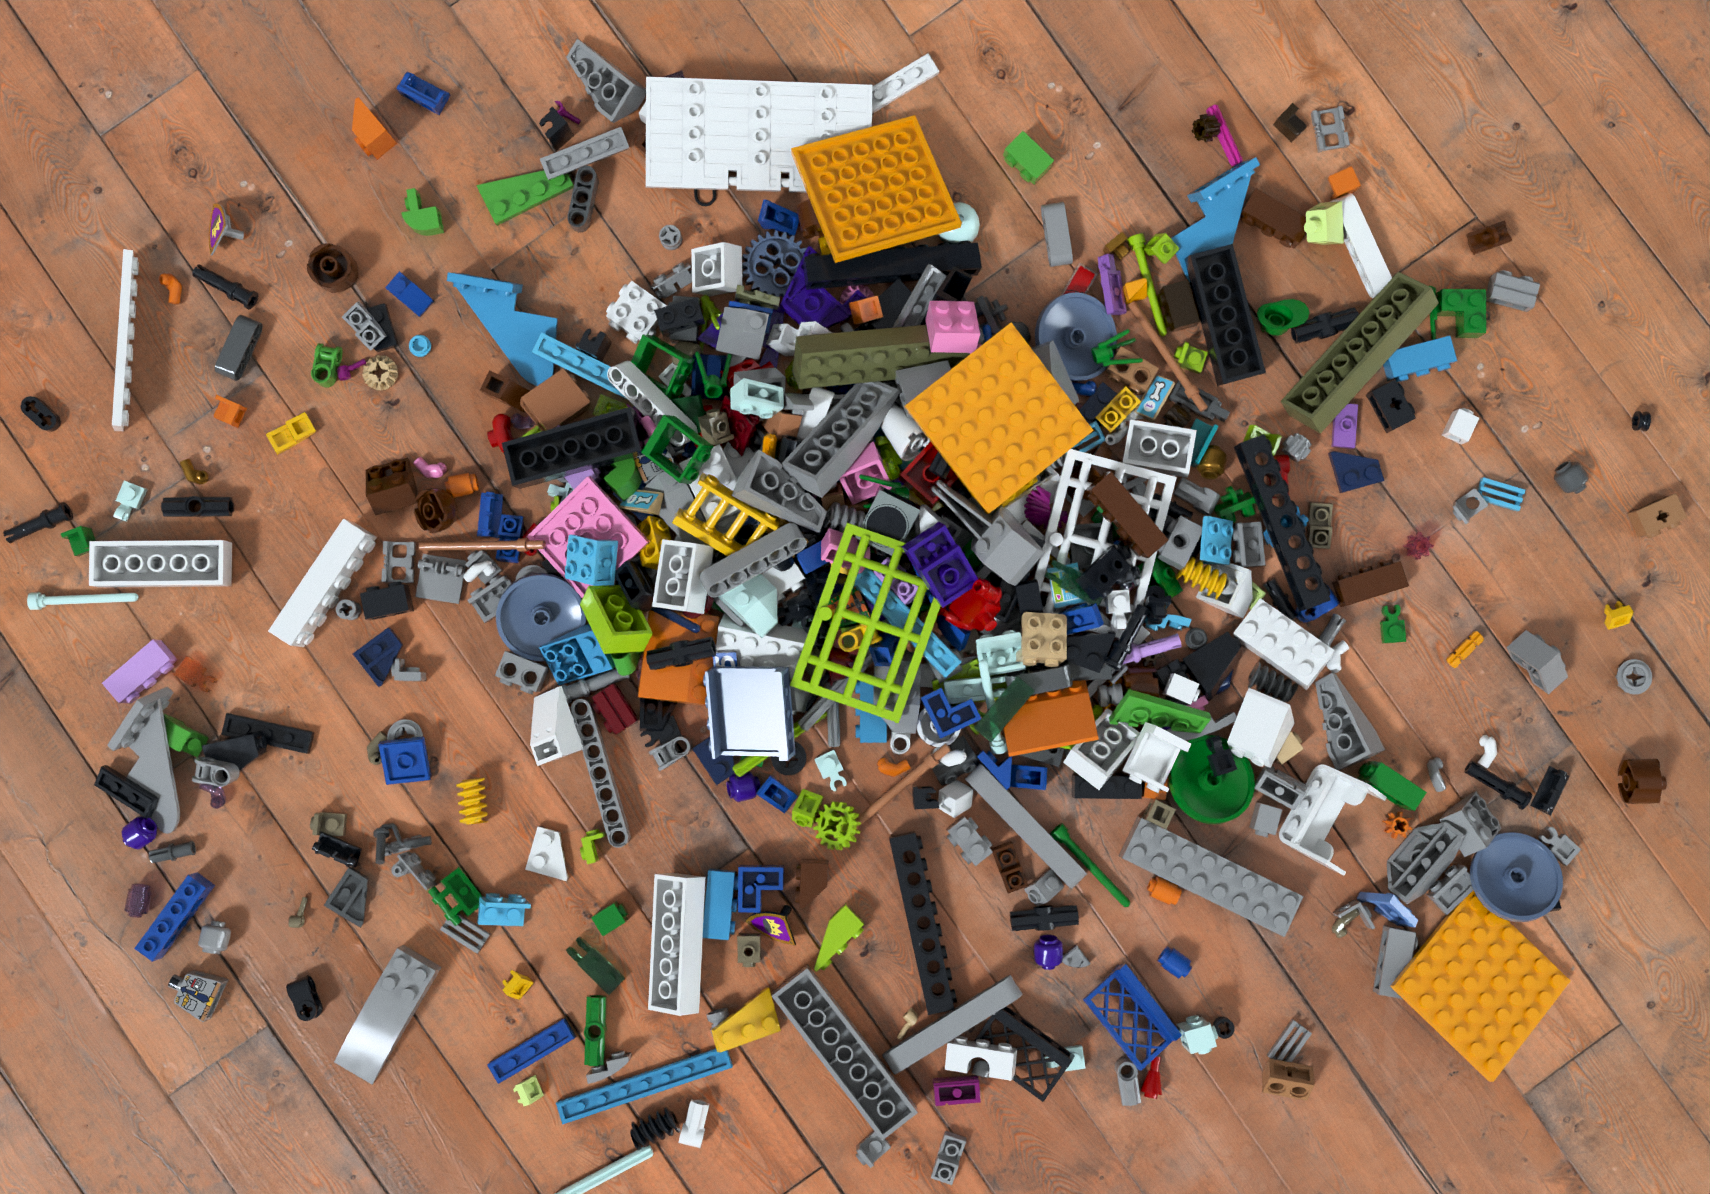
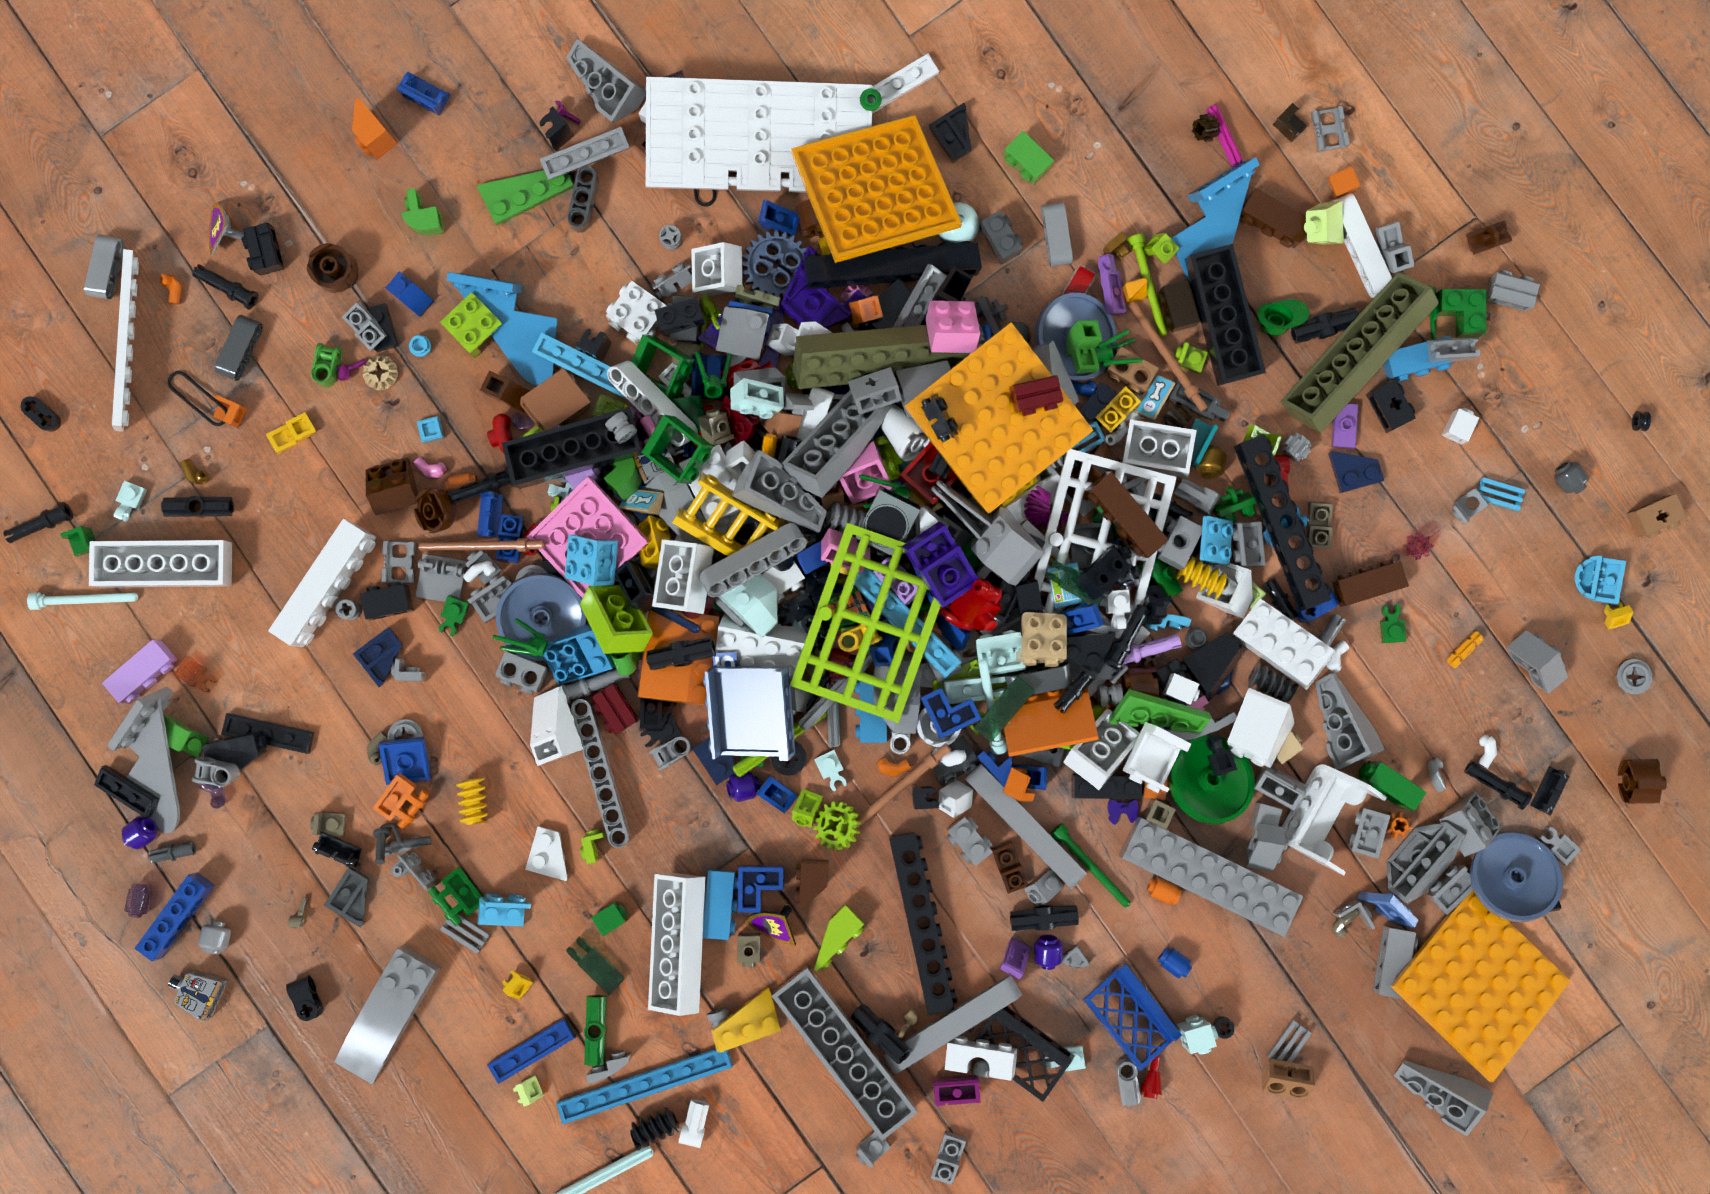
none -> light grey beam [84,234,124,300]
none -> black piece [168,371,228,426]
none -> black brick [242,223,284,275]
none -> orange plate [372,772,430,829]
none -> medium azure tile [417,416,445,443]
none -> green plate [439,595,470,637]
none -> lime bracket [440,293,502,358]
none -> black pin [447,467,512,504]
none -> green plant [492,618,549,657]
none -> light grey wheel [605,412,637,444]
none -> white brick [725,440,756,479]
none -> light grey brick [848,367,902,415]
none -> black piece [851,1004,912,1064]
none -> green plate [860,88,882,111]
none -> black hinge [921,394,959,443]
none -> black wing [929,103,971,163]
none -> dark grey brick [980,211,1023,265]
none -> medium lavender plate [1000,937,1031,980]
none -> orange panel [1003,767,1035,802]
none -> dark red brick [1009,375,1063,416]
none -> black pin [1053,671,1093,714]
none -> bright green brick [1066,320,1102,373]
none -> dark purple piece [1107,799,1139,825]
none -> light grey brick [1246,823,1288,871]
none -> light grey bracket [1349,808,1390,859]
none -> light grey brick [1375,221,1414,273]
none -> light grey wedge [1394,1060,1493,1136]
none -> light grey hinge [1427,338,1480,363]
none -> medium azure slope [1575,556,1626,605]

